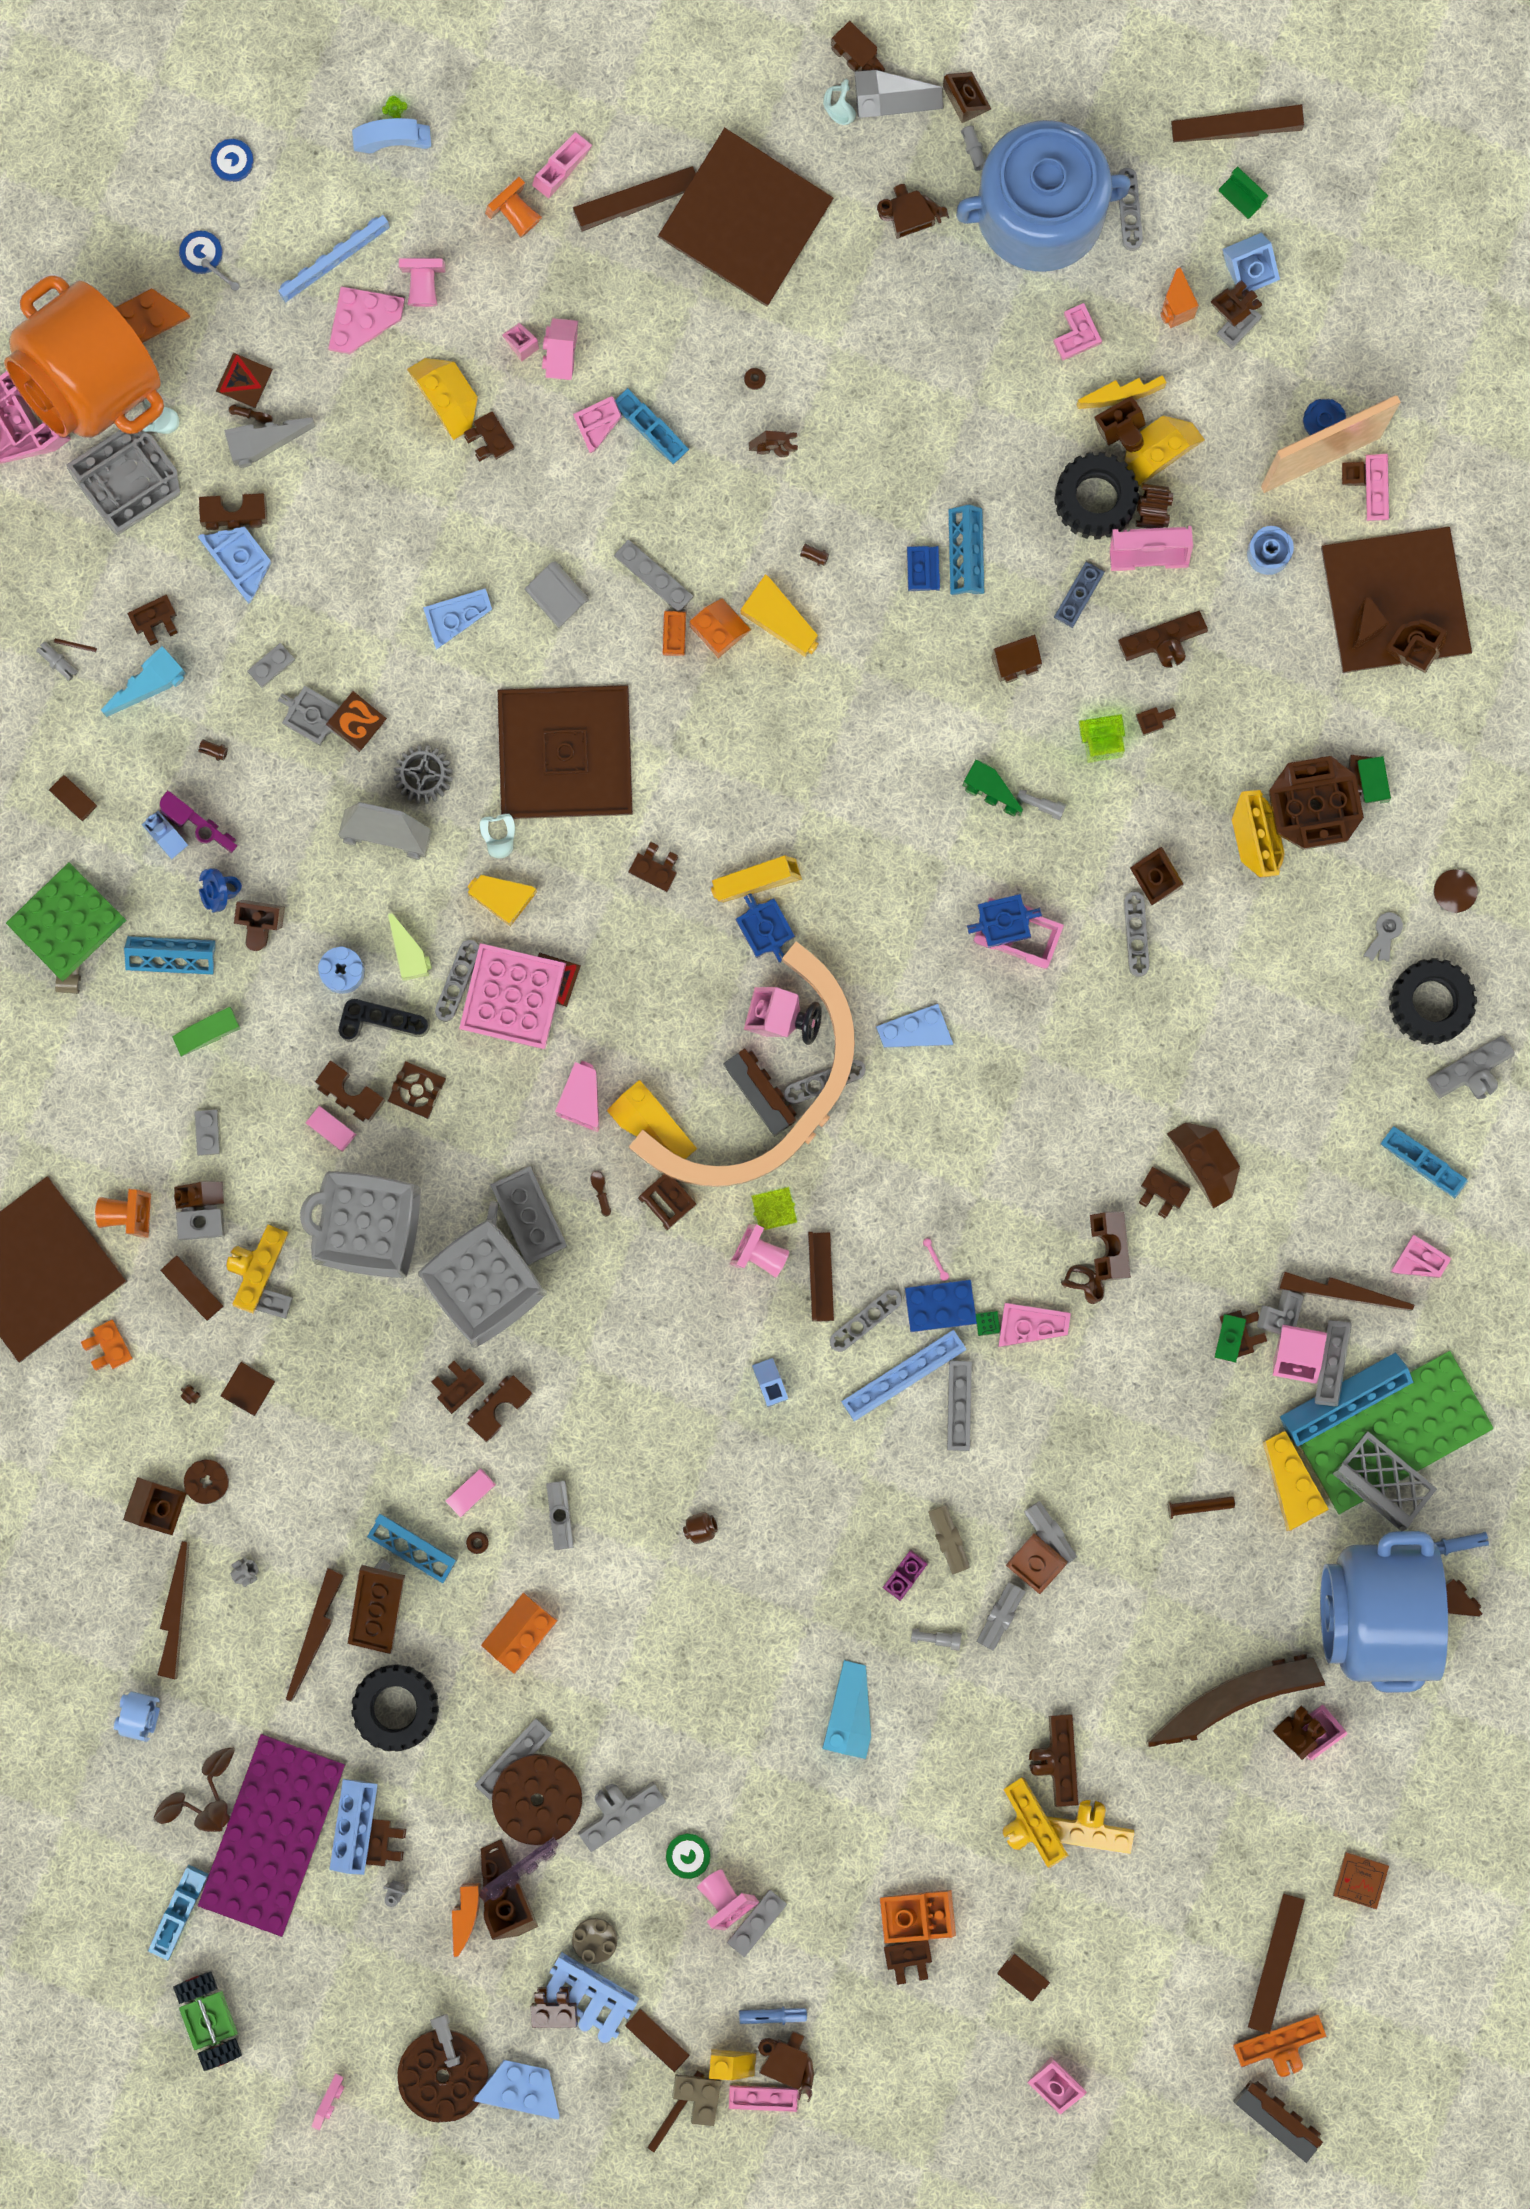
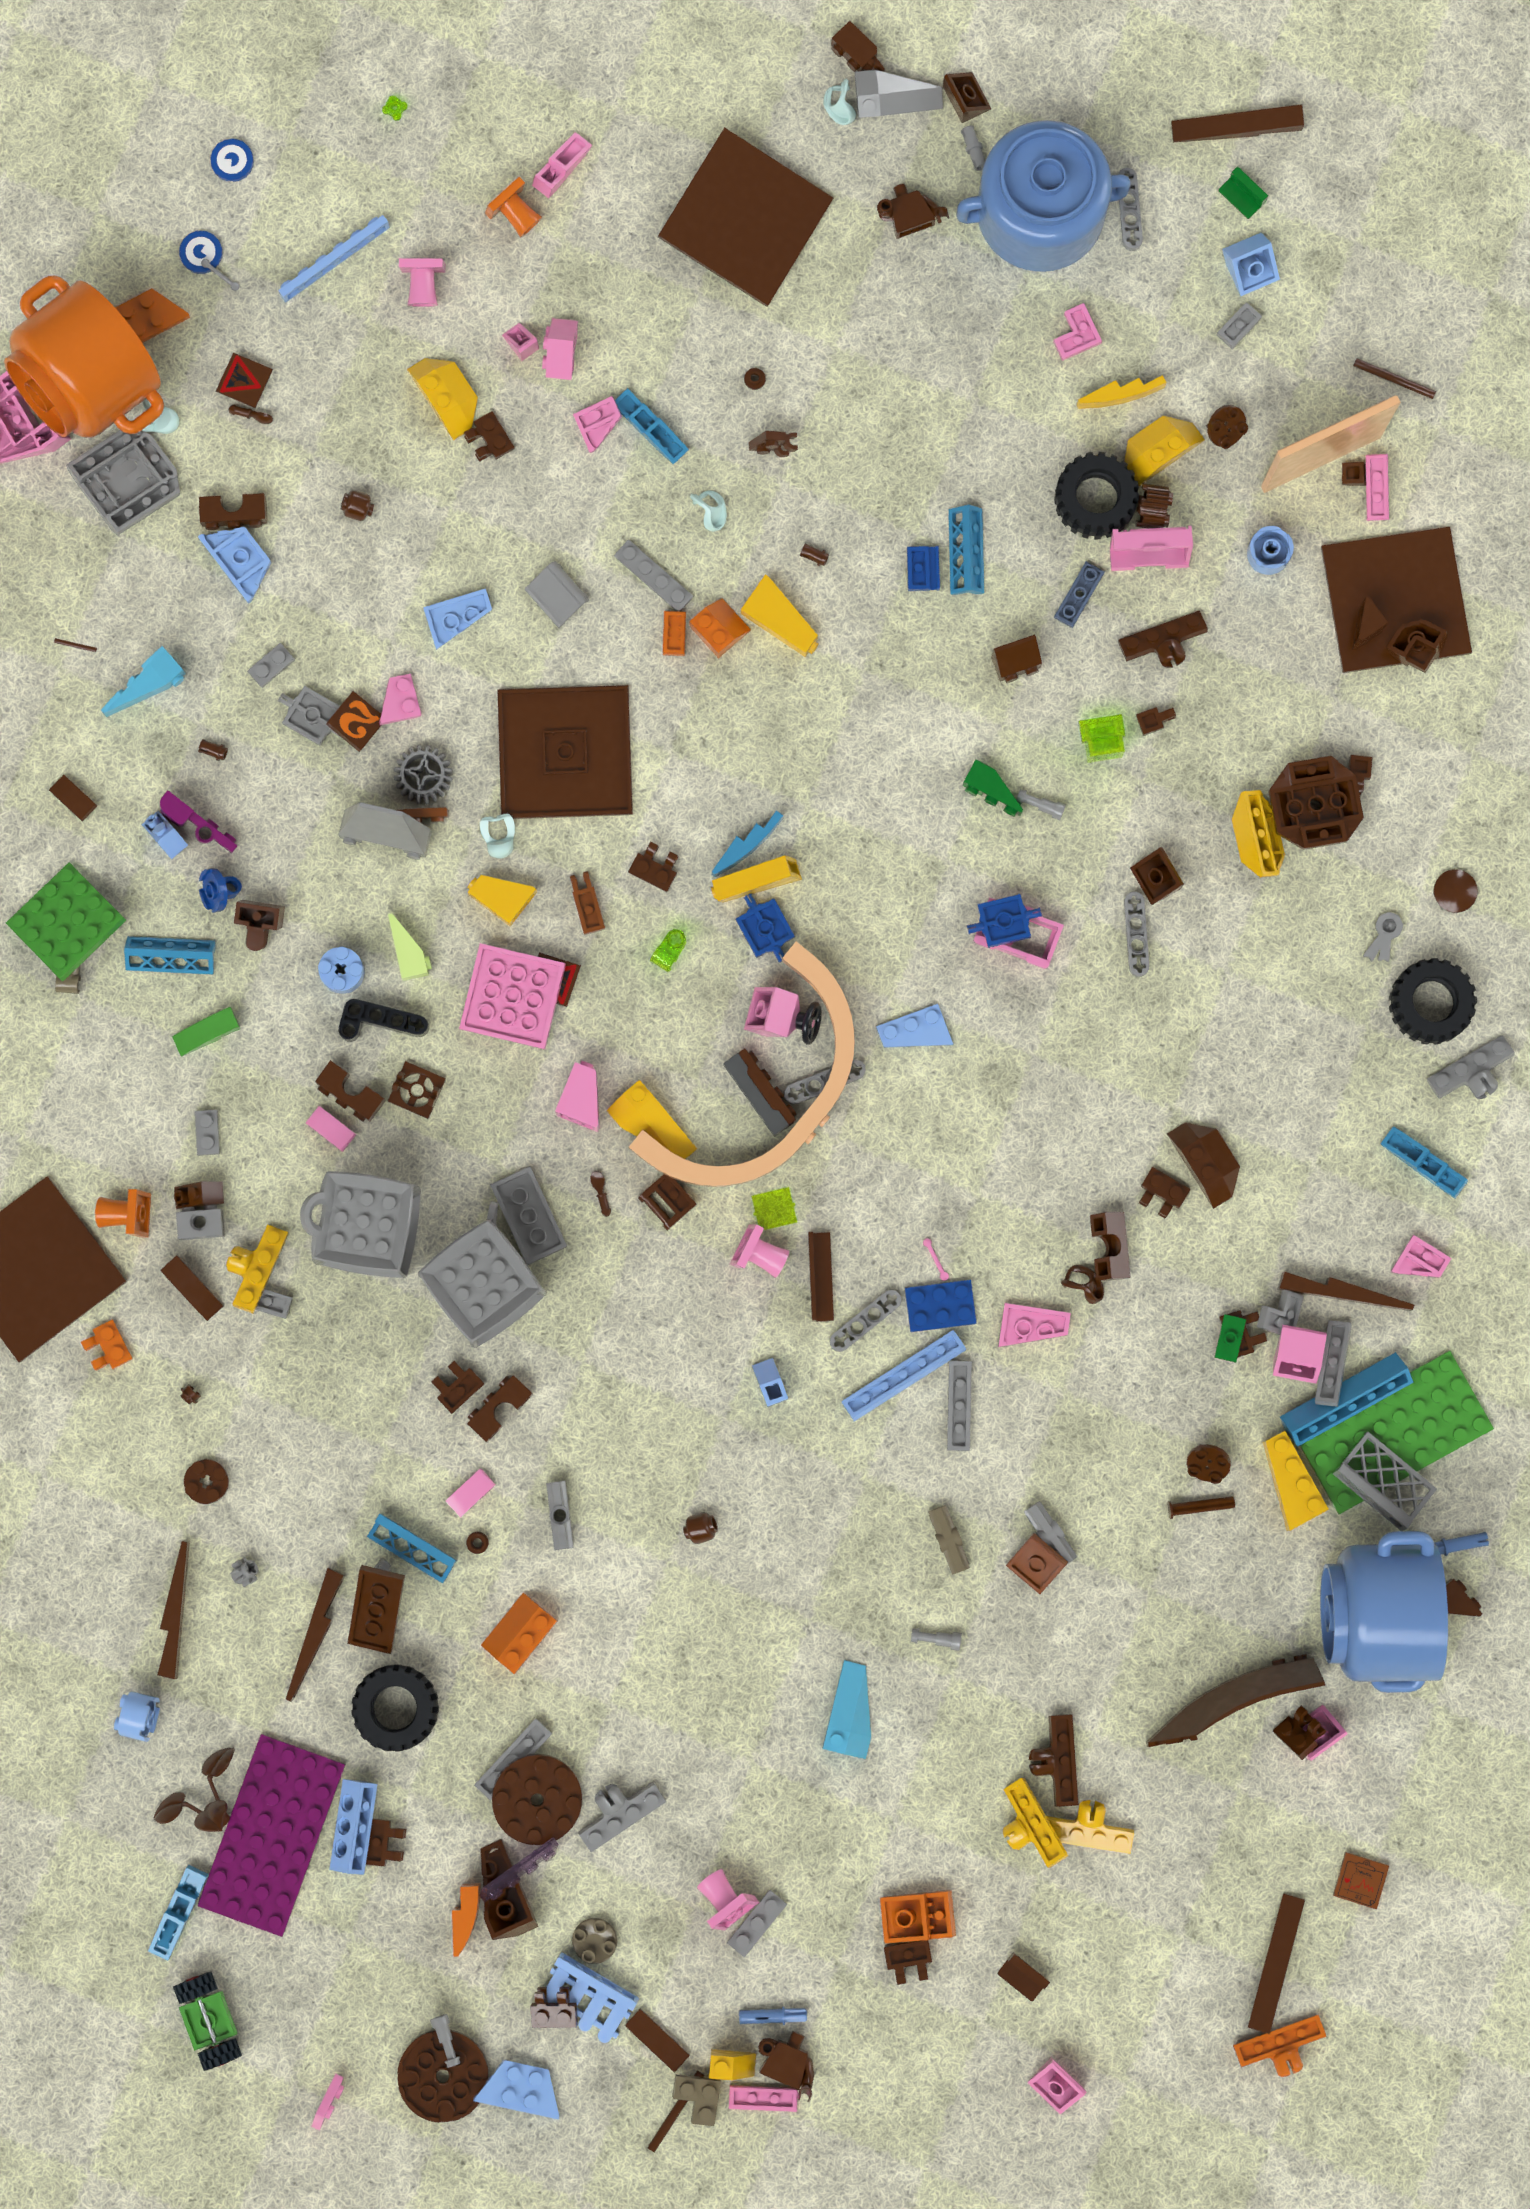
light grey pin [36,641,78,681] -> none
reddish brown slope [123,1477,187,1536] -> none
reddish brown plate [127,595,178,646] -> none
reddish brown piece [221,1362,275,1416] -> none
light grey wedge [224,417,315,468] -> none
bright pink plate [328,287,405,354] -> none
light blue arch [352,118,431,153] -> none
light grey hinge [383,1880,409,1907] -> none
light grey beam [435,940,479,1022] -> none
reddish brown slope [573,166,696,232] -> none
green tile [666,1833,711,1879] -> none
magenta slope [883,1550,928,1601] -> none
green tile [975,1311,1000,1336] -> none
light grey piece [976,1582,1025,1651] -> none
reddish brown brick [1094,396,1146,452] -> none
orange slope [1160,267,1199,328] -> none
reddish brown plate [1210,280,1262,327] -> none
piece [1233,2080,1323,2163] -> none
blue tile [1303,399,1346,436] -> none
green panel [1357,756,1391,804] -> none
none -> reddish brown head [340,490,374,521]
none -> bright pink wing [379,674,421,725]
none -> dark orange hinge [397,807,449,823]
none -> dark orange hinge [570,871,605,935]
none -> clear neon green piece [650,929,686,973]
none -> light aqua piece [690,490,727,532]
none -> dark azure slope [712,811,783,877]
none -> reddish brown plate [1186,1444,1231,1484]
none -> reddish brown plate [1206,405,1248,449]
none -> reddish brown bar [1353,358,1436,399]

